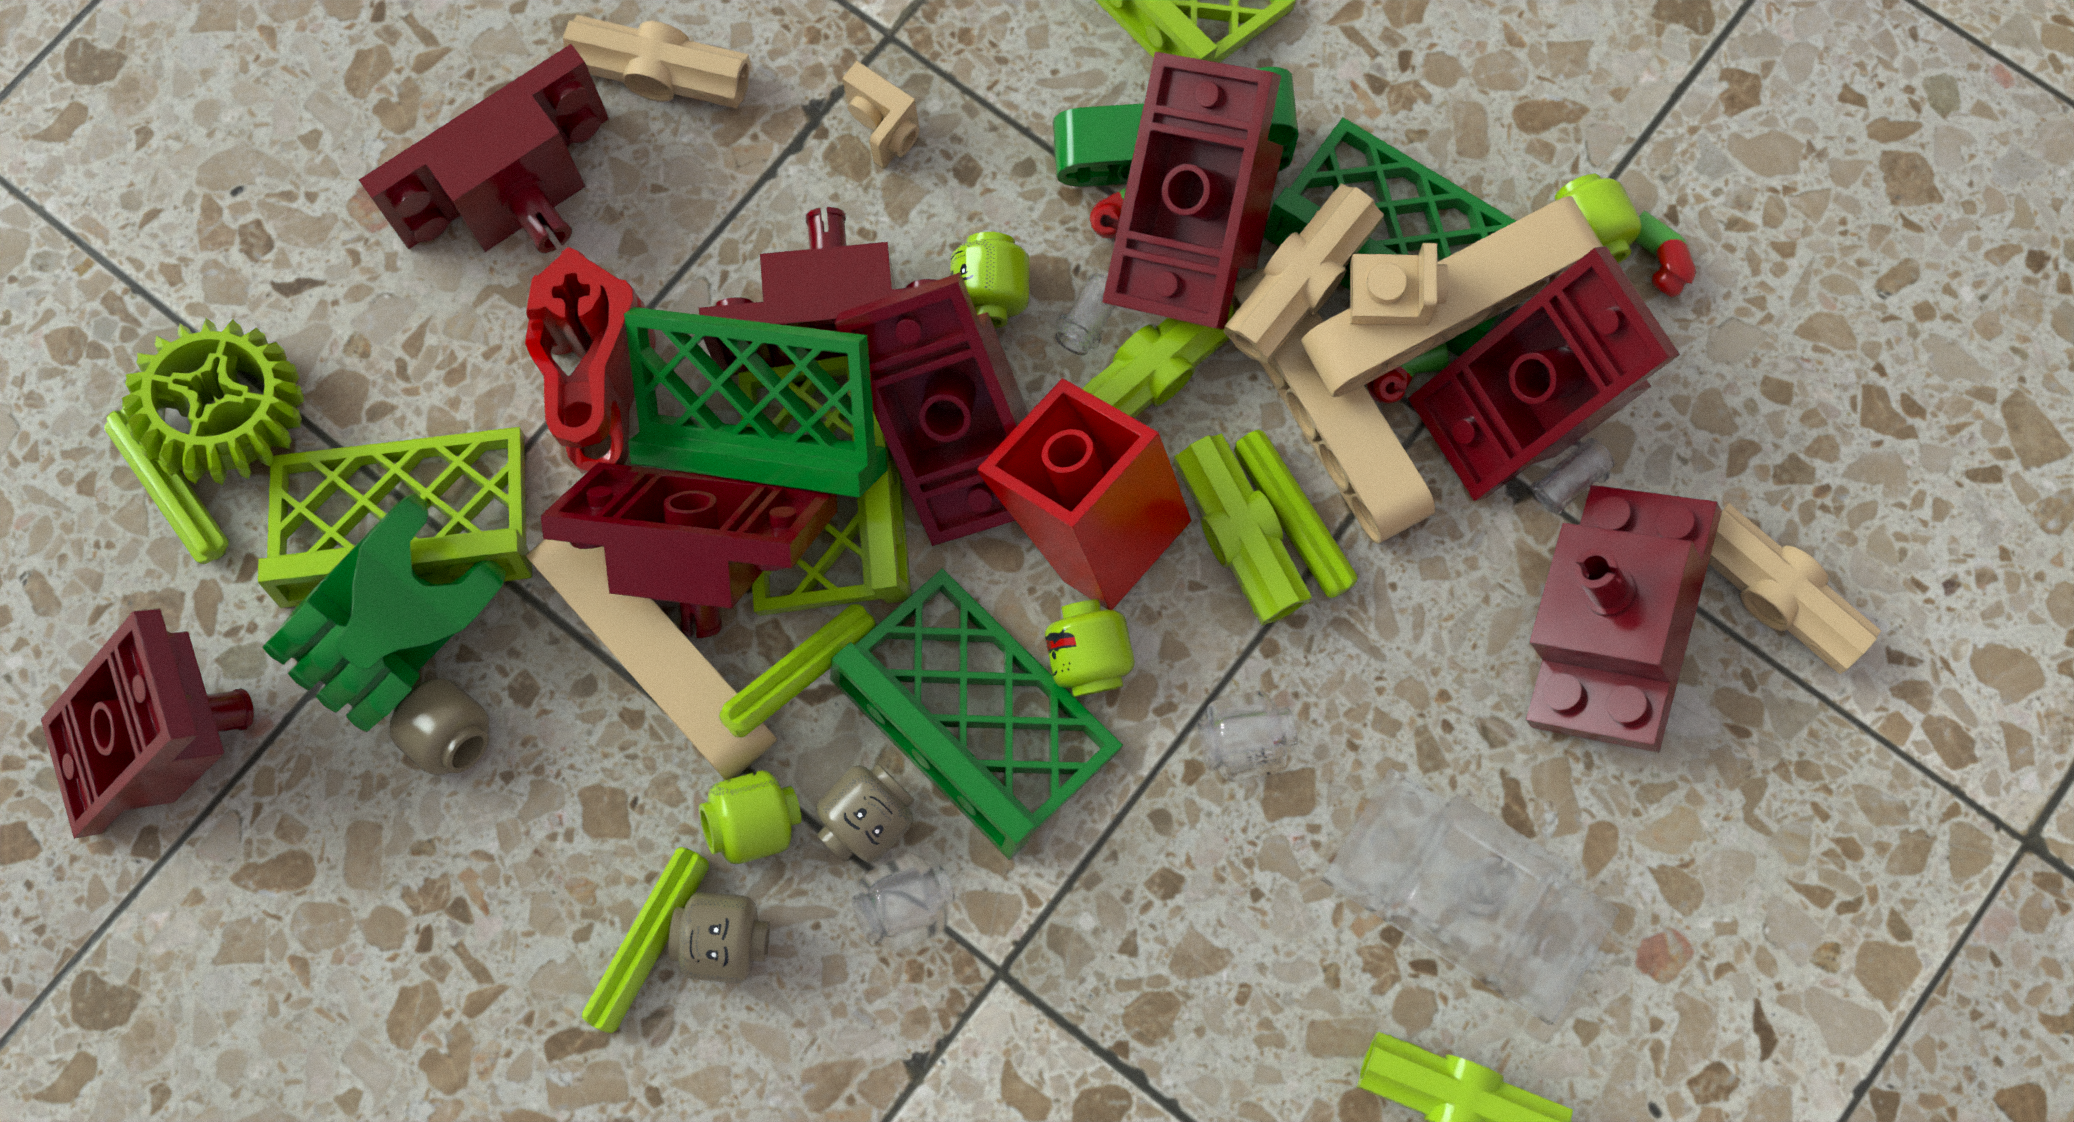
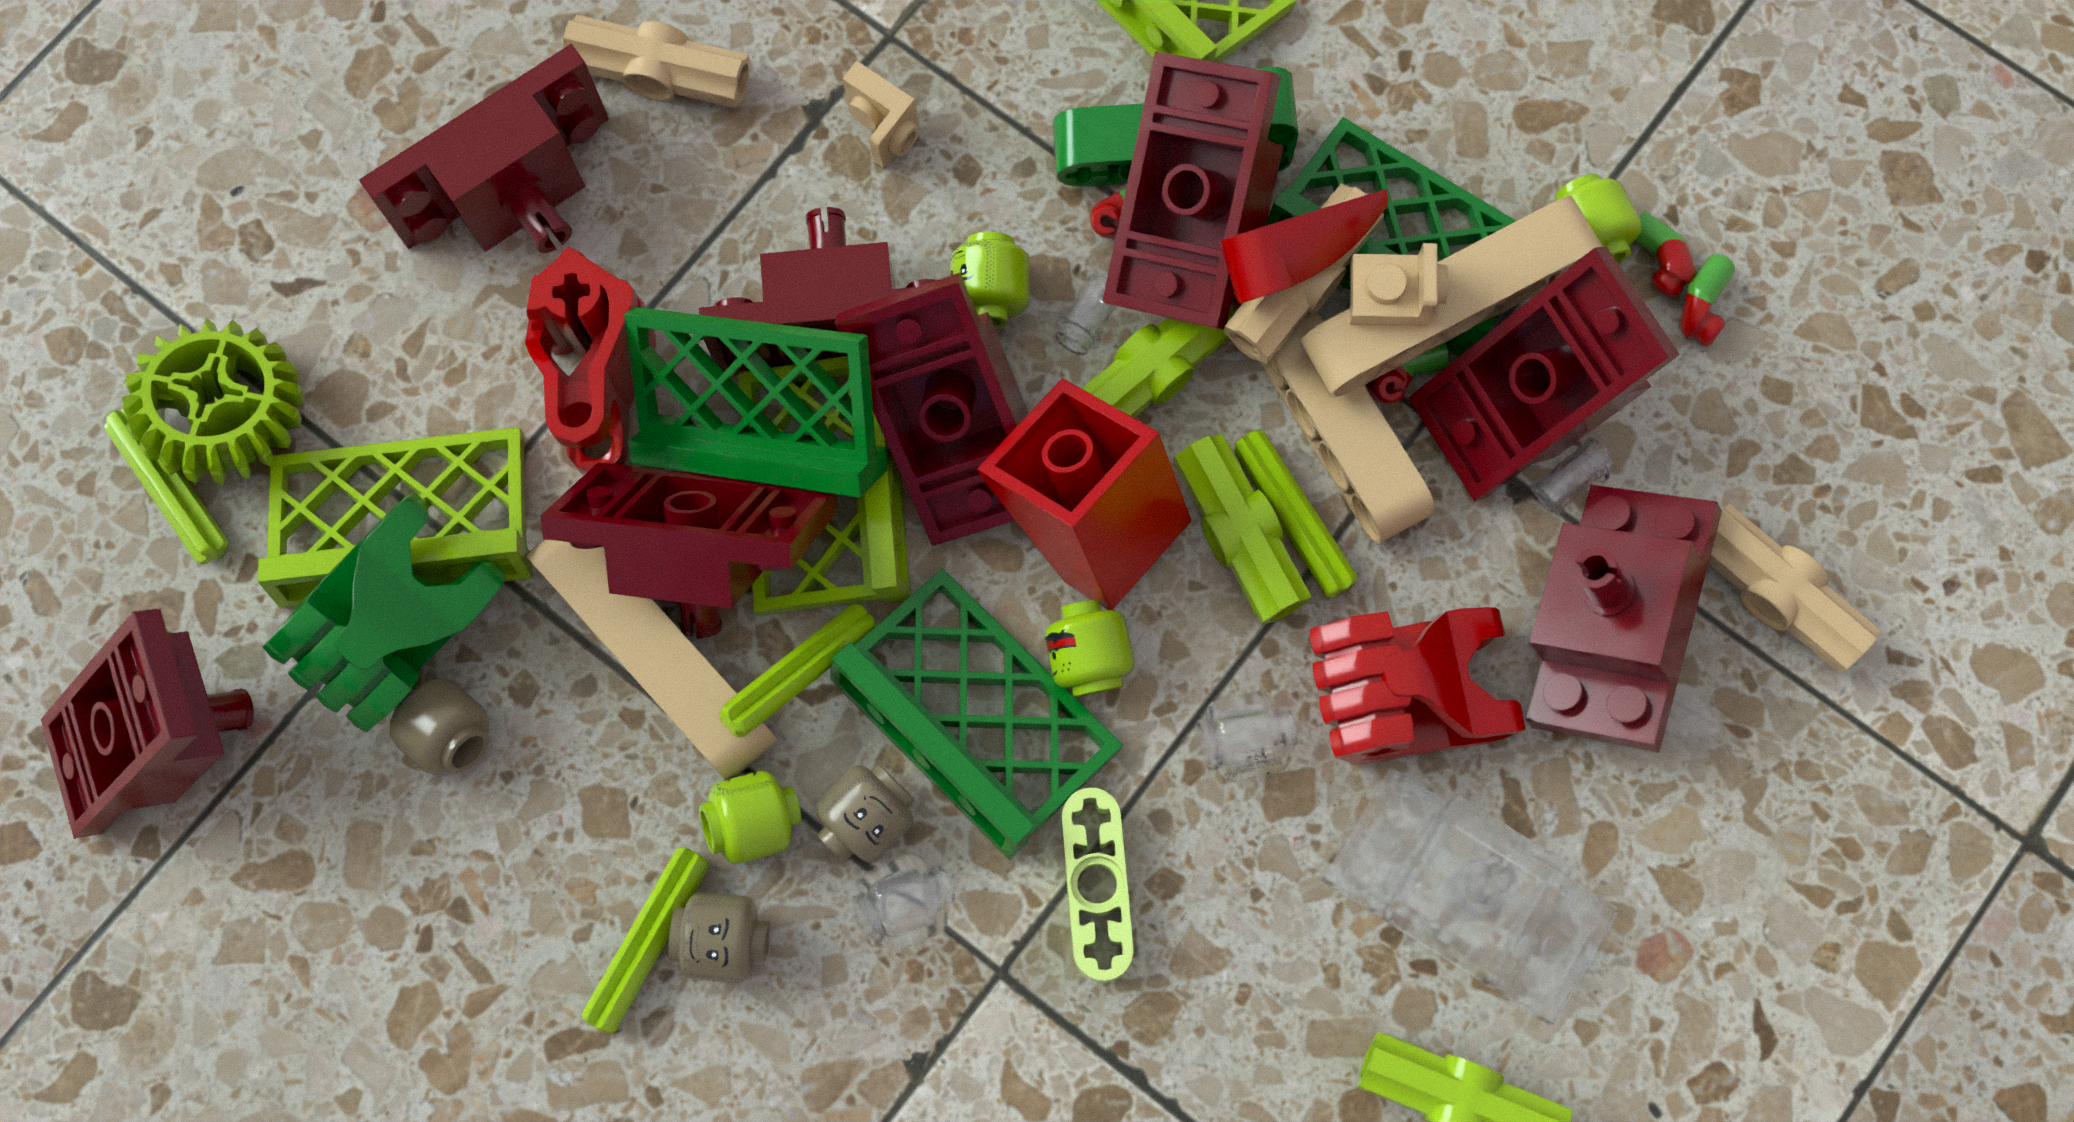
none -> yellowish green beam [1062,788,1134,983]
none -> red piece [1219,189,1389,304]
none -> red piece [1310,607,1526,765]
none -> arm [1679,254,1735,346]

